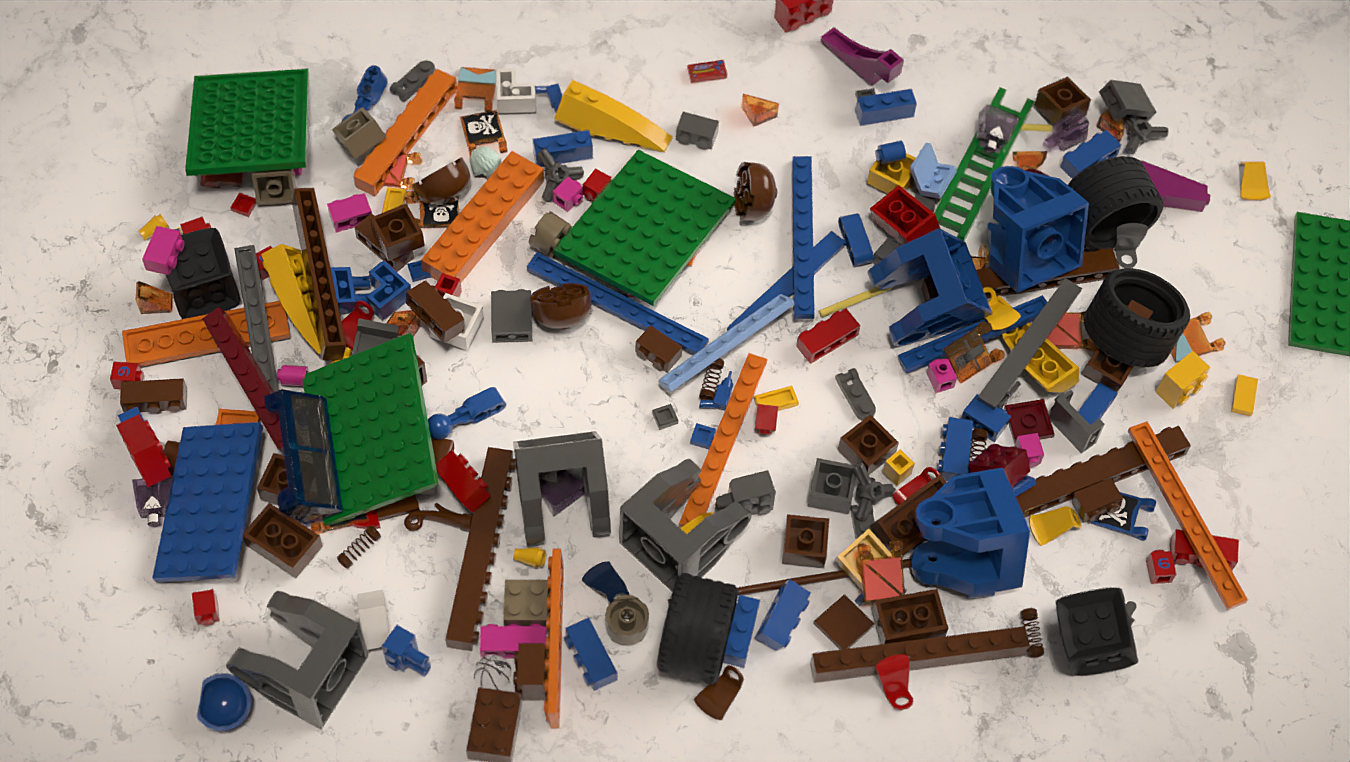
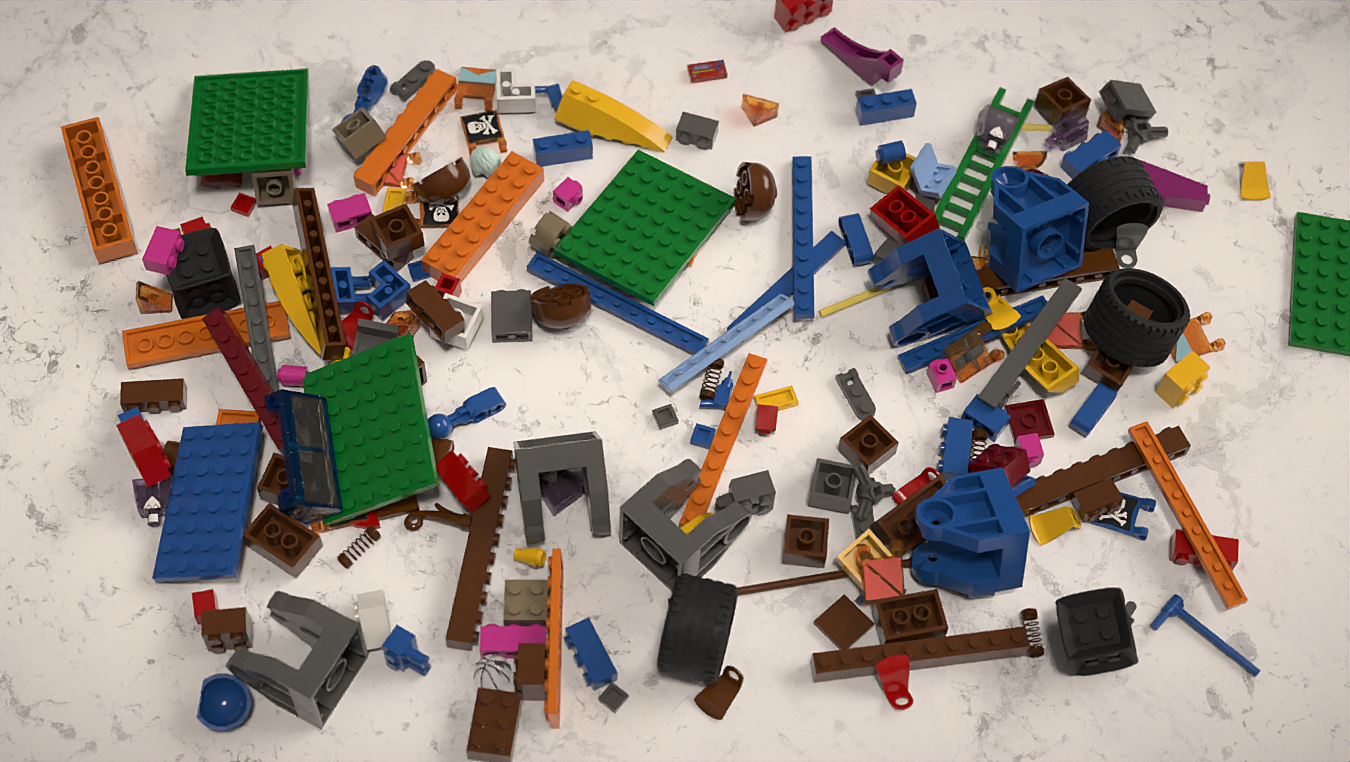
red brick [110,361,144,390] -> none
yellow cone [138,214,169,240] -> none
dark grey bush [537,148,584,201] -> none
dark blue piece [582,561,630,604] -> none
red brick [583,168,612,201] -> none
dark tan brick [605,595,649,645] -> none
reddish brown brick [635,325,682,373] -> none
blue brick [723,595,760,668] -> none
blue brick [754,579,811,651] -> none
red brick [796,308,861,364] -> none
yellow brick [883,449,915,486] -> none
dark grey panel [1049,390,1105,454] -> none
red brick [1146,549,1177,584] -> none
yellow tile [1231,374,1258,416] -> none
none -> orange brick [60,117,138,263]
none -> reddish brown brick [201,607,253,653]
none -> dark grey tile [598,682,629,713]
none -> blue bar [1150,594,1261,677]

